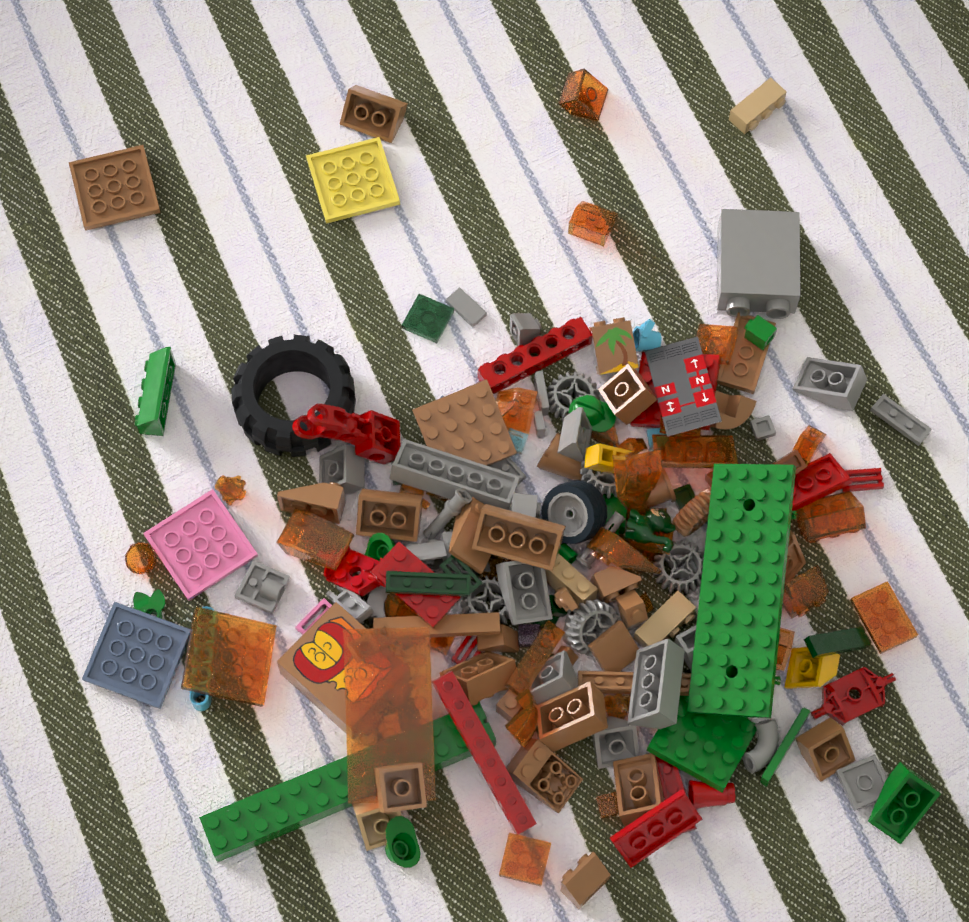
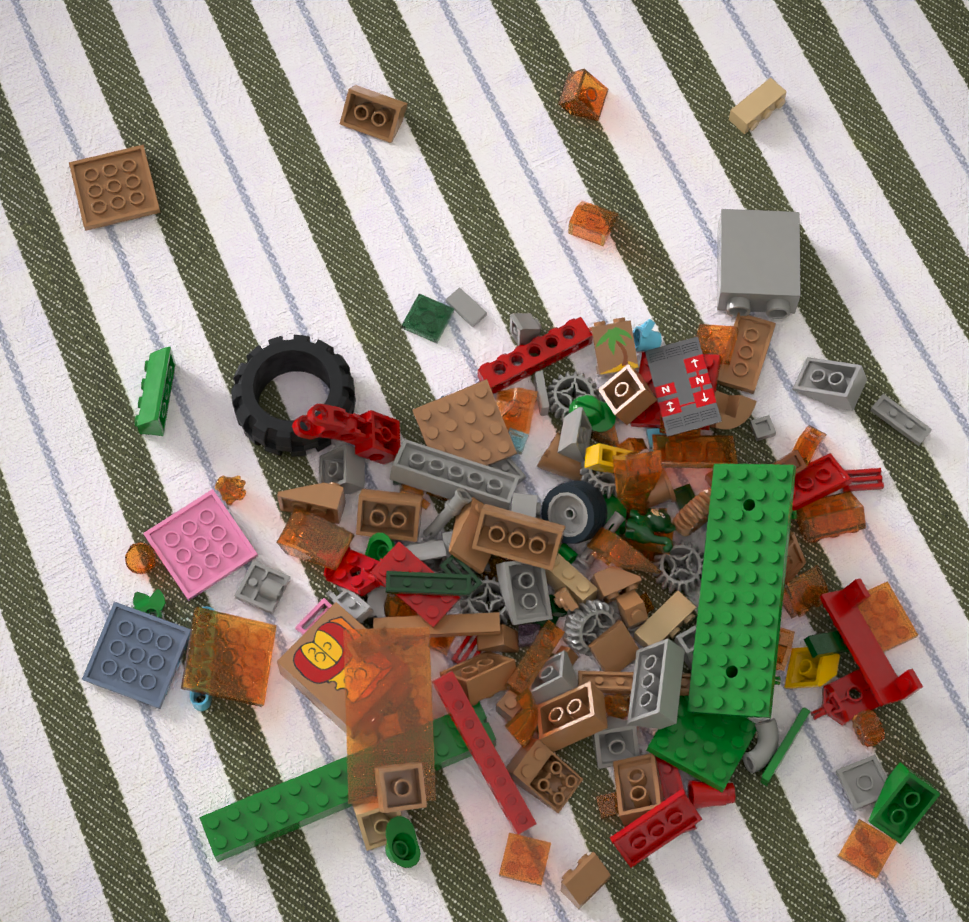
light yellow plate [306,137,400,224] -> none
light grey tile [534,410,545,438] -> none
green brick [744,315,777,351] -> none
medium nougat slope [795,717,856,782] -> none
none -> red bracket [819,578,923,706]
none -> clear orange plate [837,819,897,880]
none -> clear orange gear [852,709,885,747]

